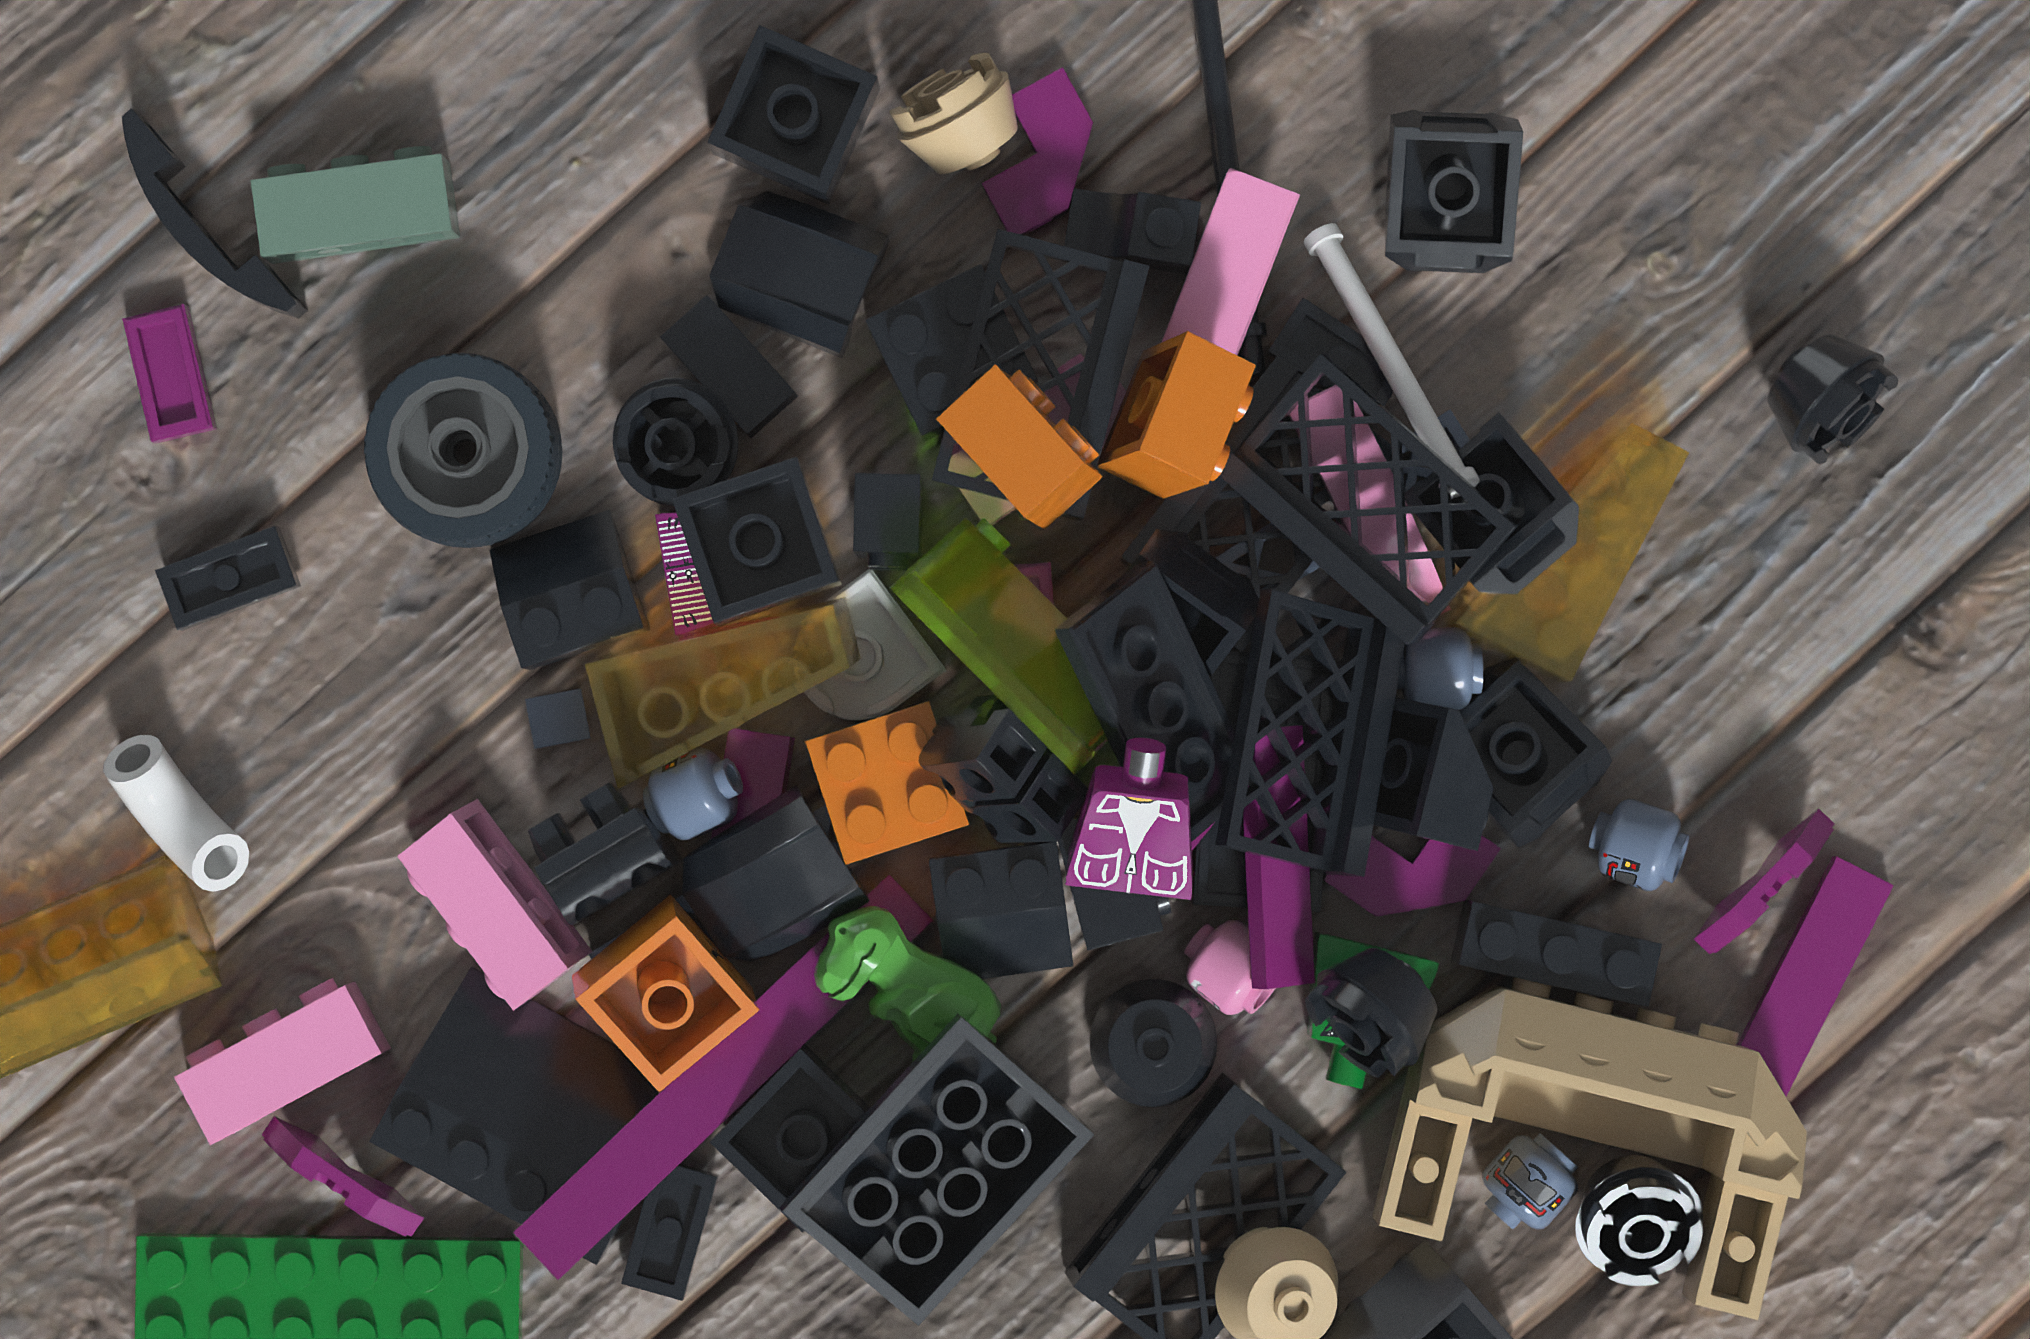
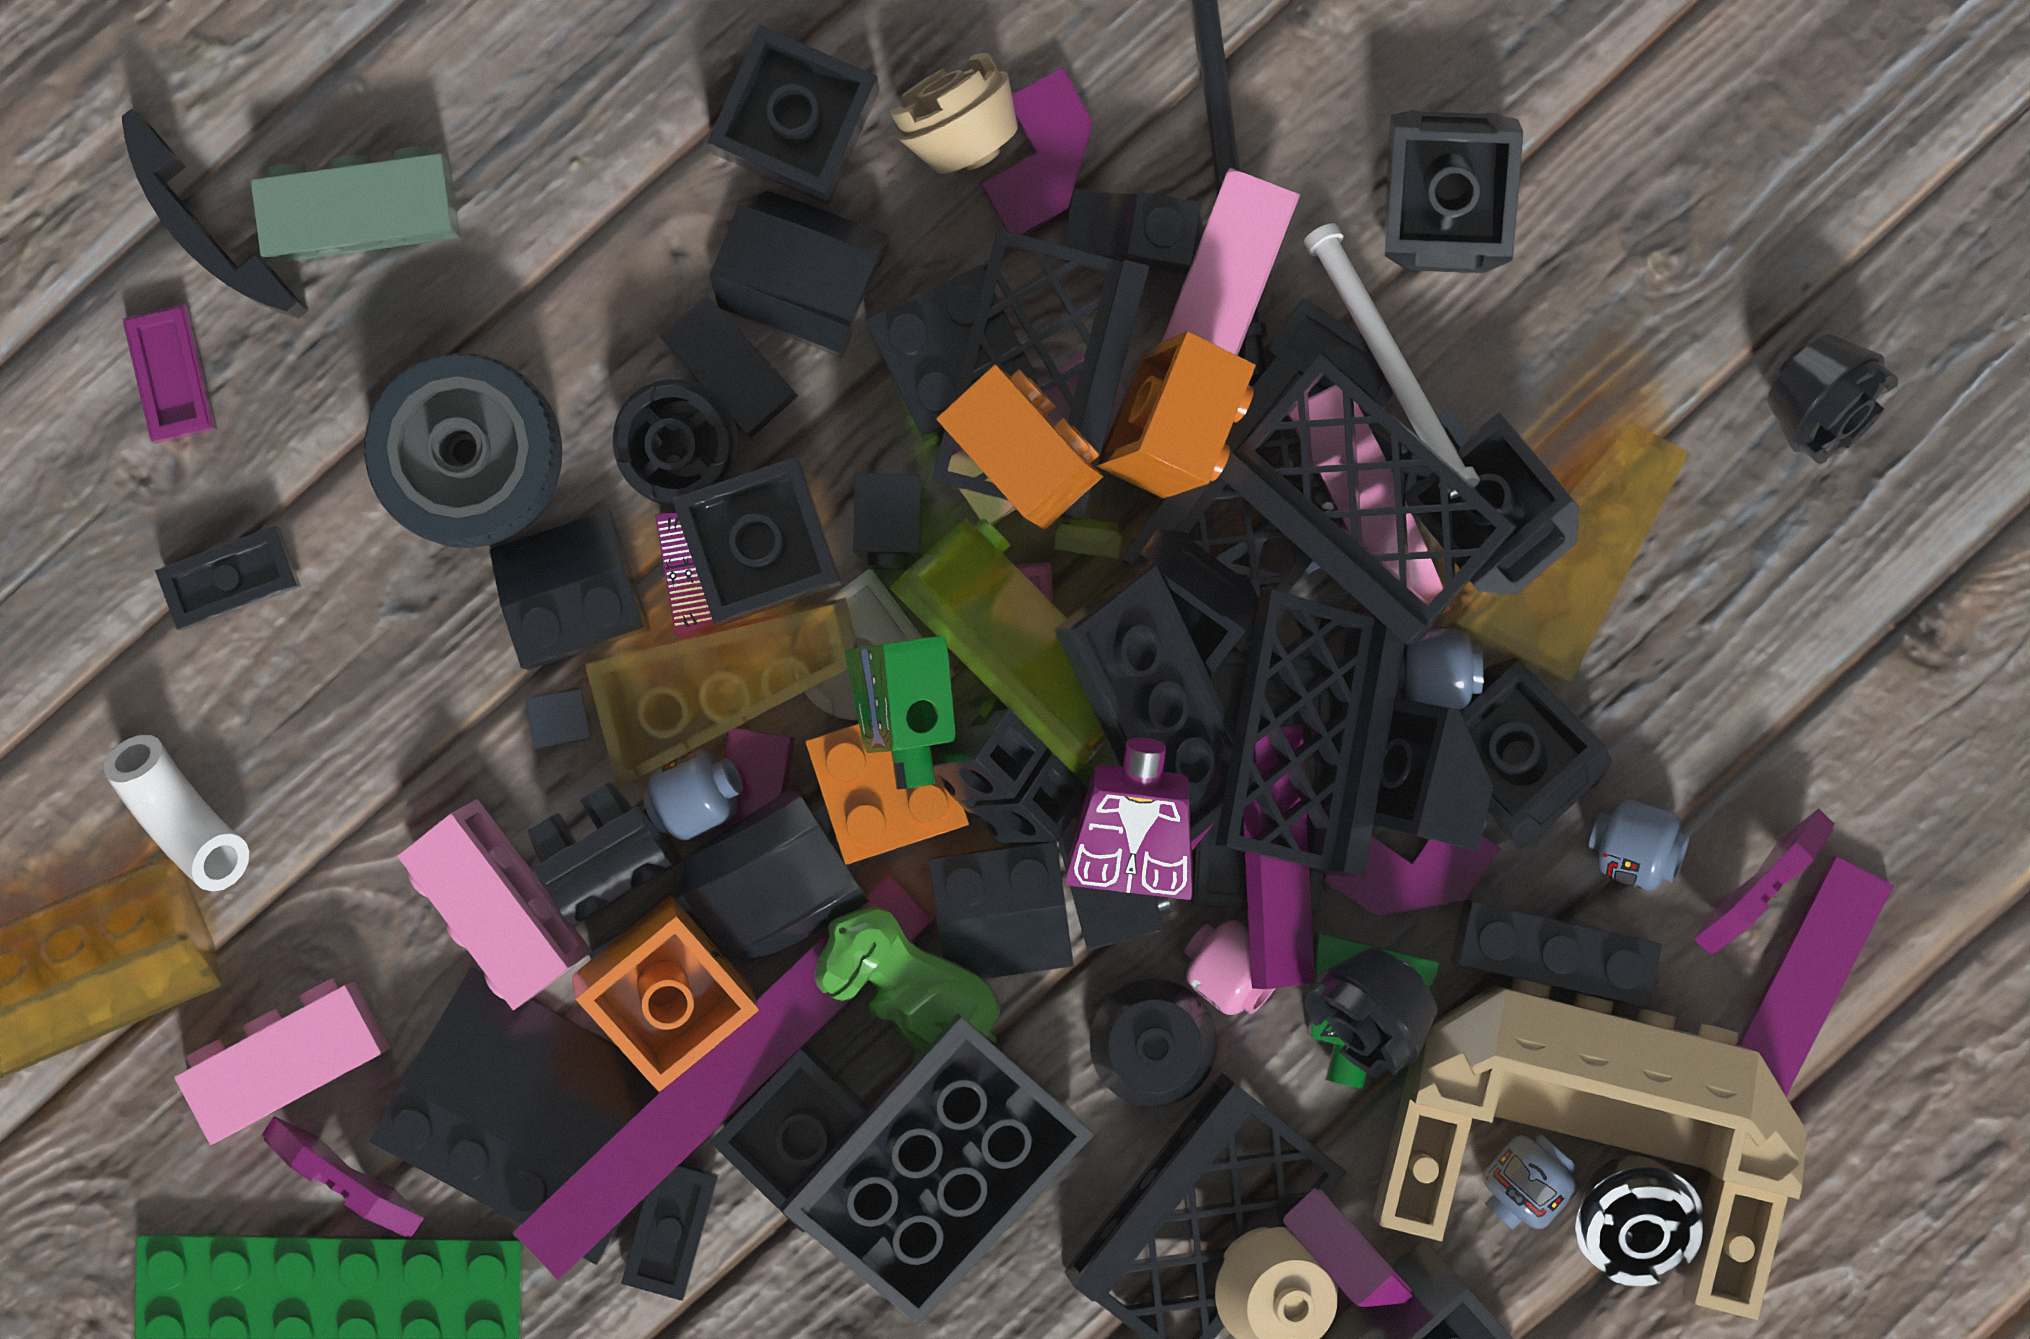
none -> green torso [844,635,956,790]
none -> clear neon green tile [1054,517,1122,559]
none -> magenta slope [1283,1188,1413,1307]

